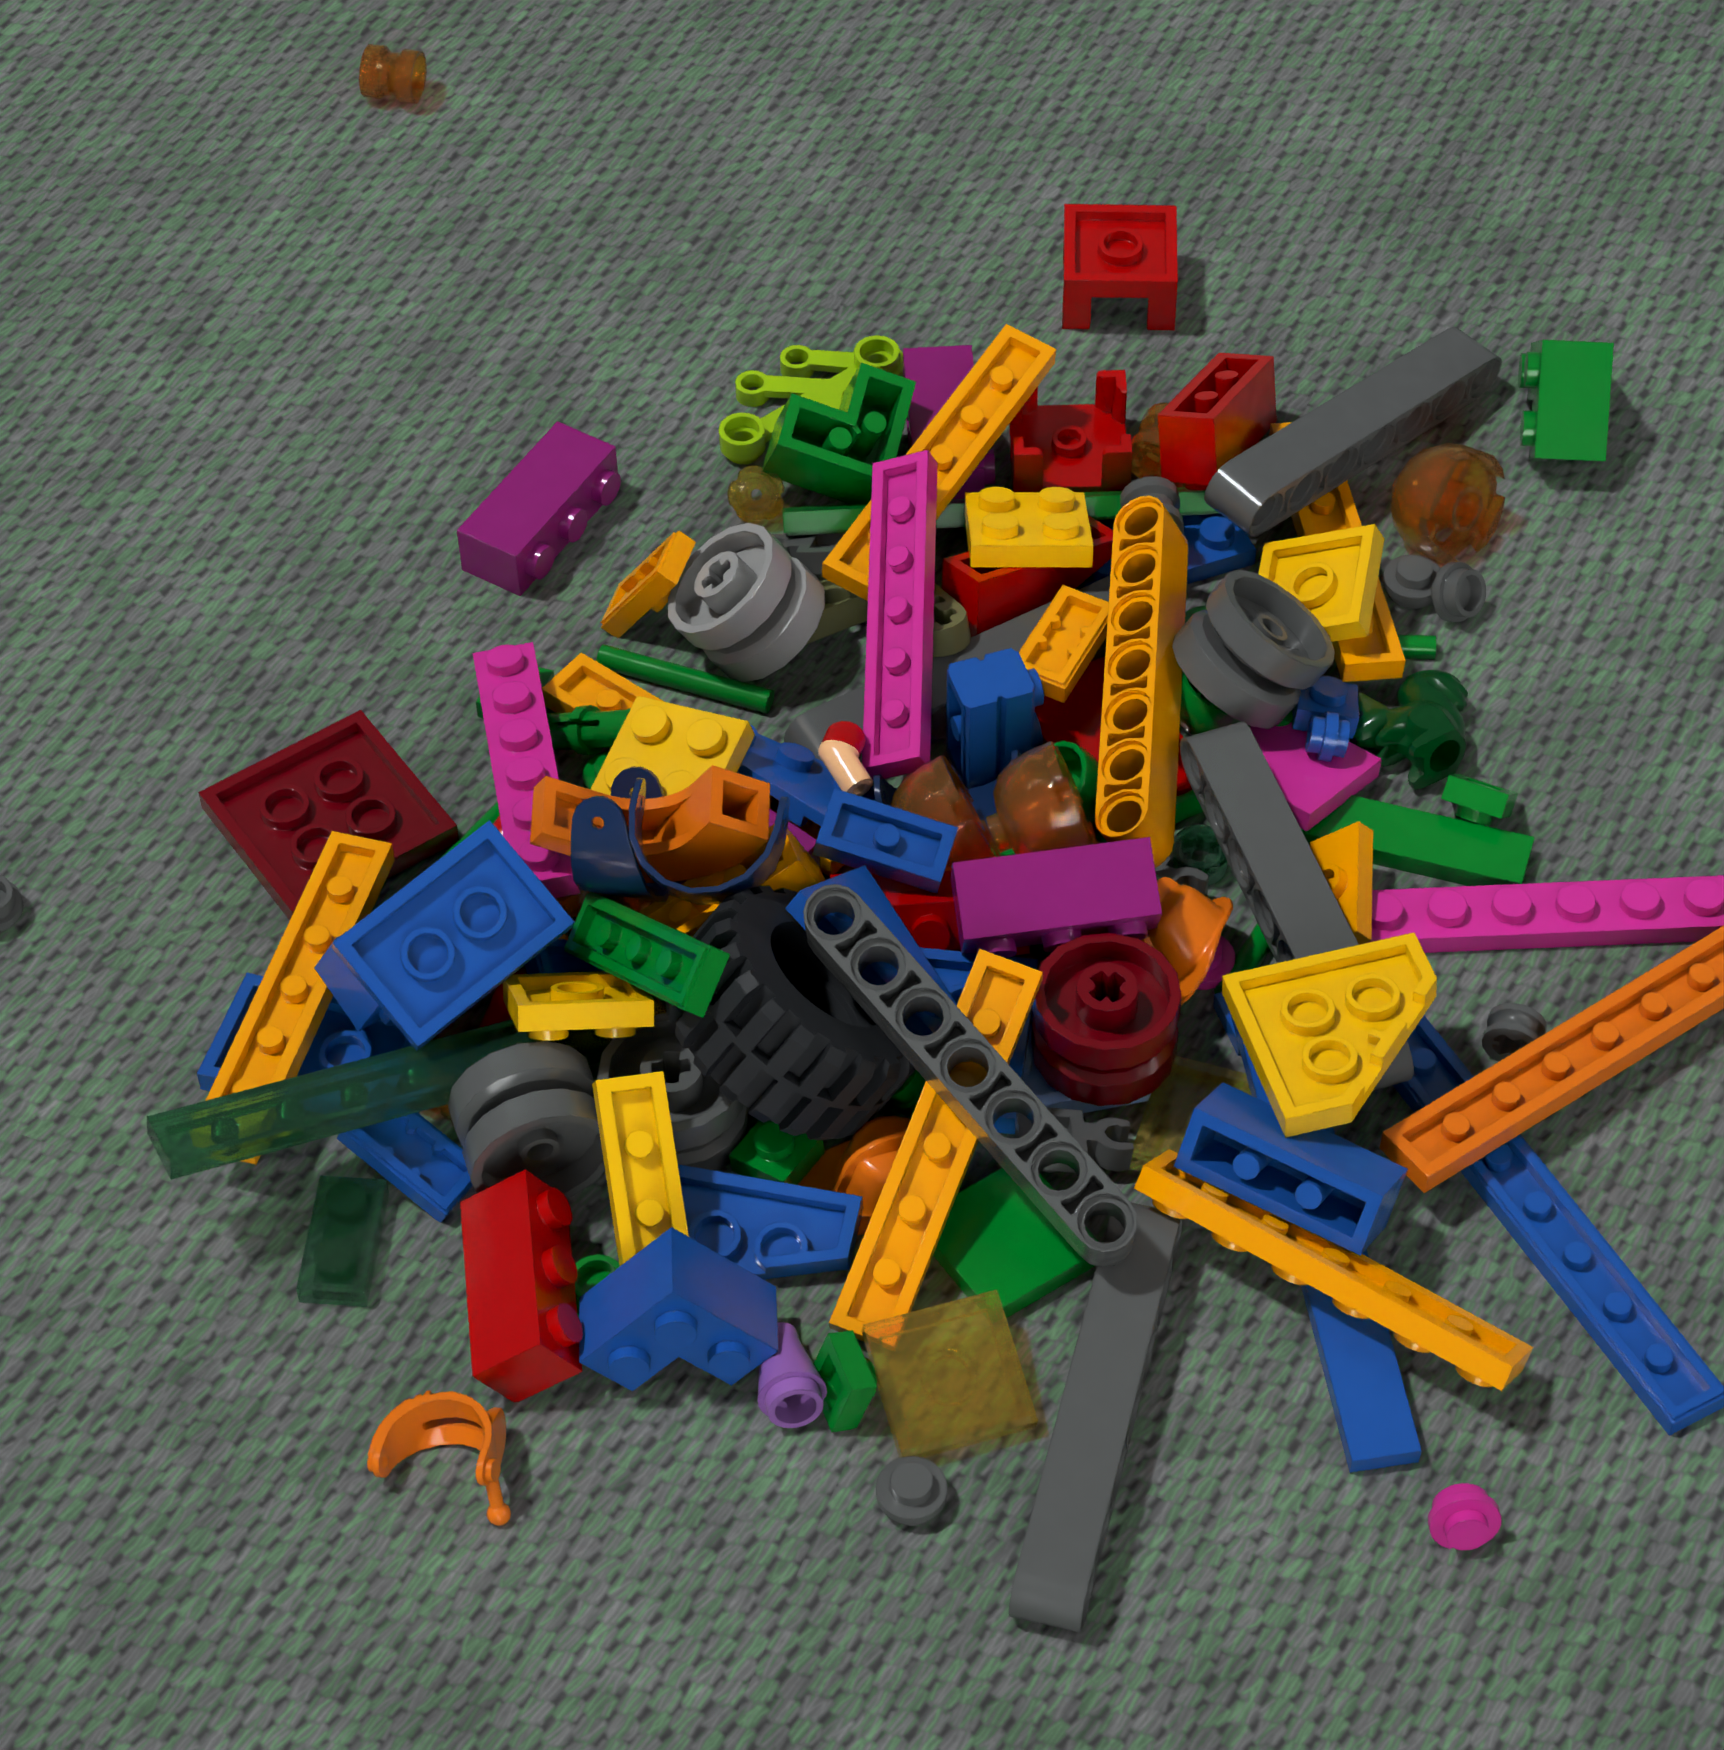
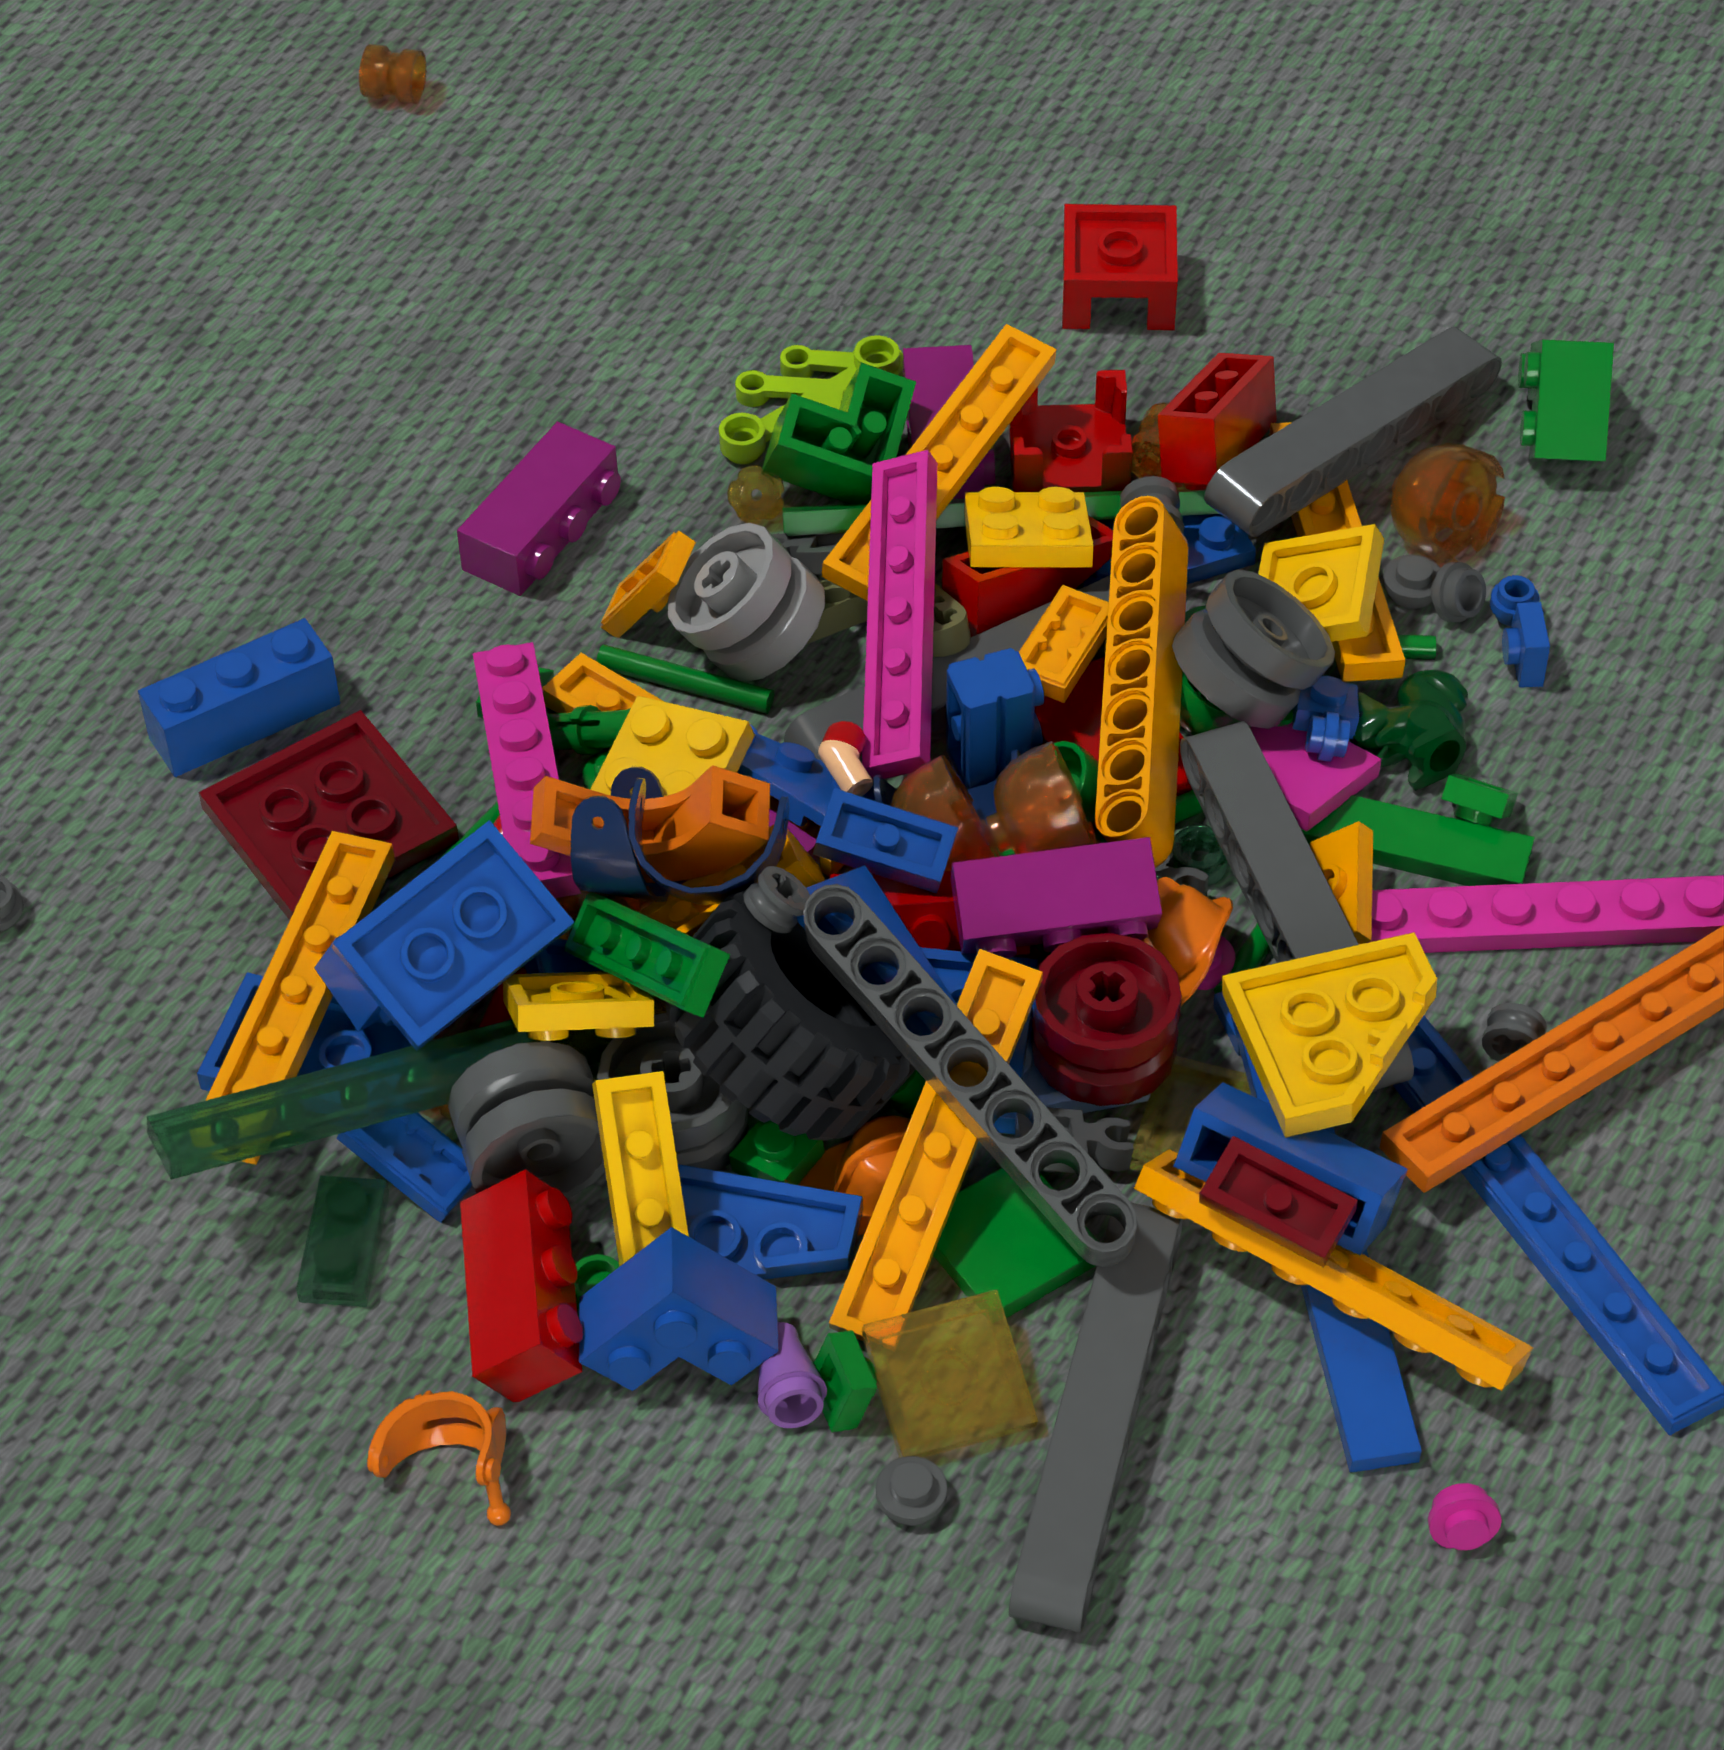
none -> blue brick [138,618,341,777]
none -> dark grey bush [743,866,810,933]
none -> dark red plate [1199,1136,1358,1268]
none -> blue plate [1490,575,1550,687]

